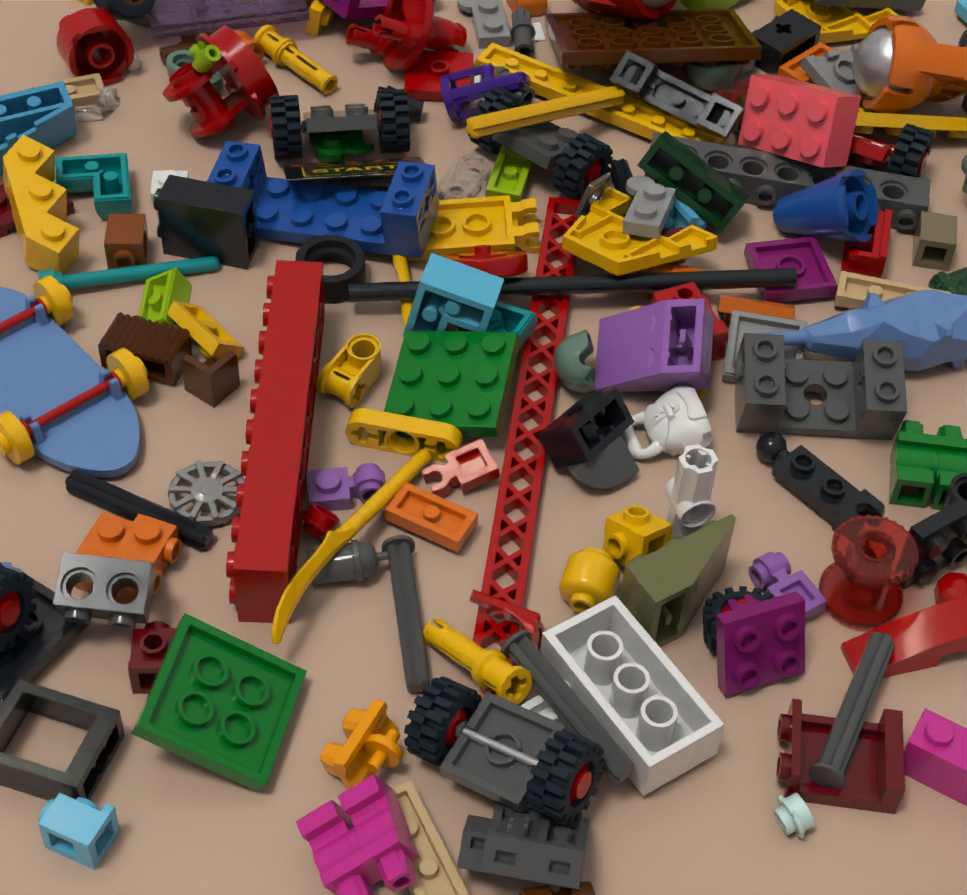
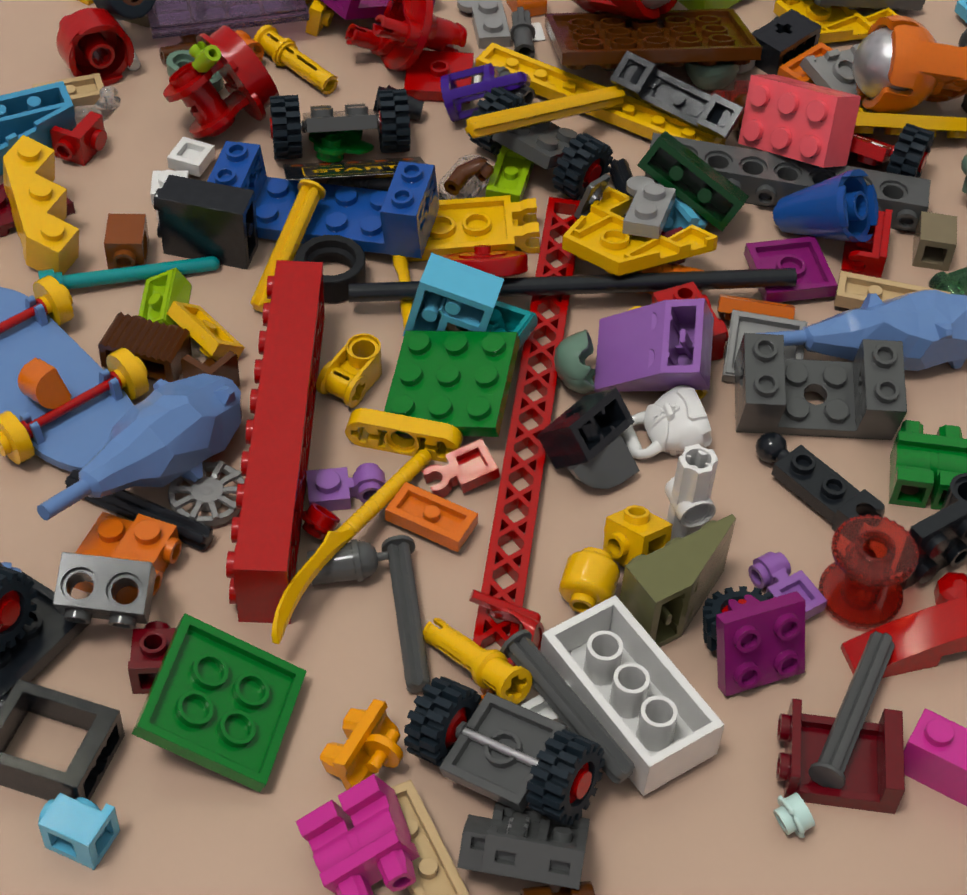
teal brick [55,153,132,220] -> none
none -> orange brick [18,357,72,409]
none -> medium blue piece [37,373,242,520]
none -> red bracket [50,111,107,166]
none -> white plate [167,136,215,177]
none -> yellow axle [250,179,326,312]
none -> reddish brown arm [444,157,494,195]

